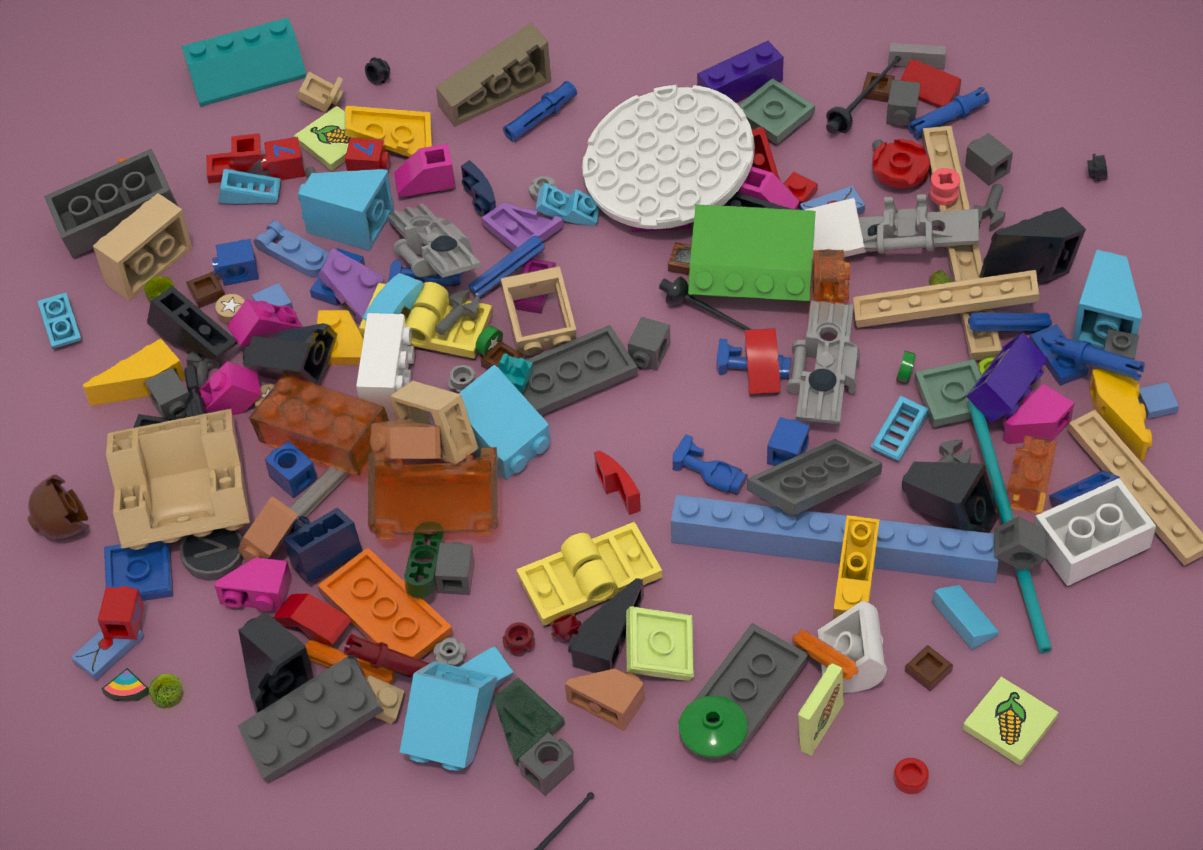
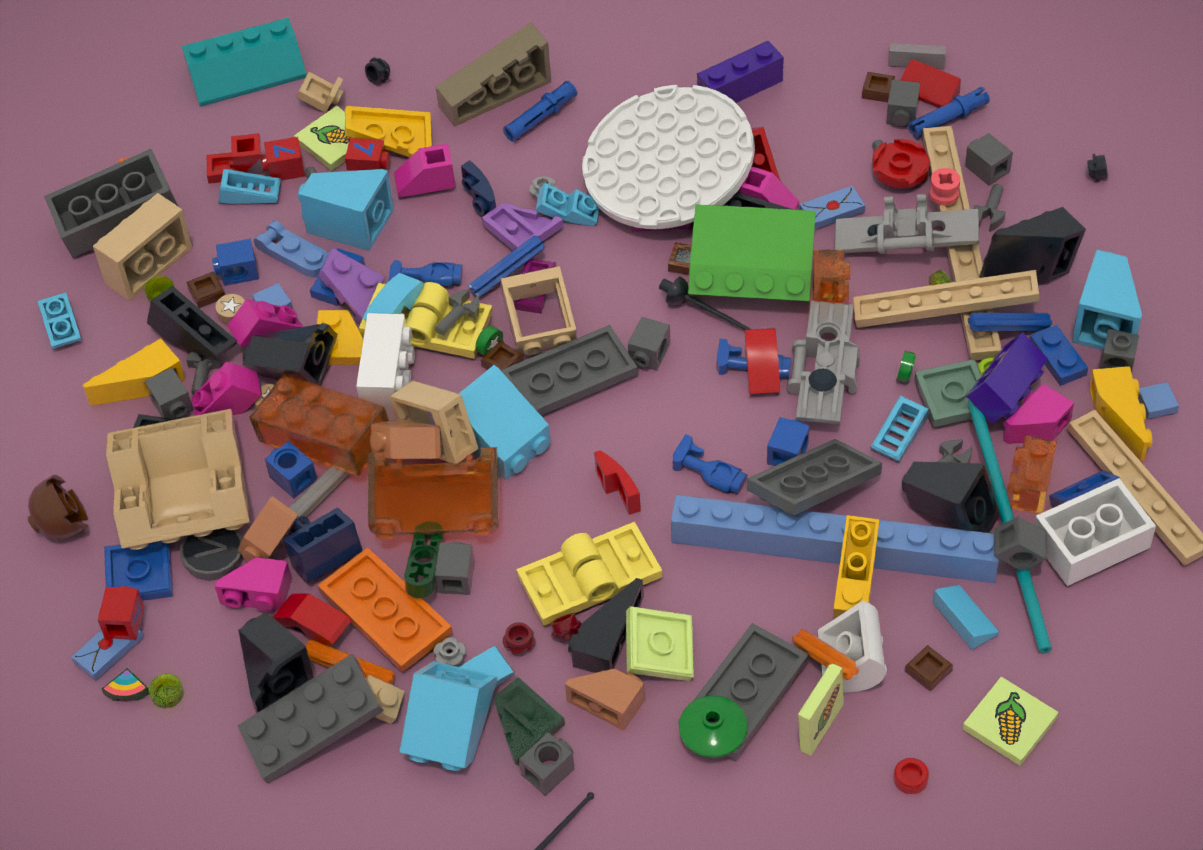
black piece [184,366,207,417] -> none
dark red pin [344,634,429,678] -> none
light grey piece [387,203,481,278] -> none
light grey plate [448,365,477,393] -> none
teal tile [498,354,534,393] -> none
sand green plate [738,78,815,144] -> none
red plate [783,171,818,208] -> none
white tile [805,198,866,265] -> none
black sword [826,56,901,134] -> none
blue pin [1051,335,1145,381] -> none

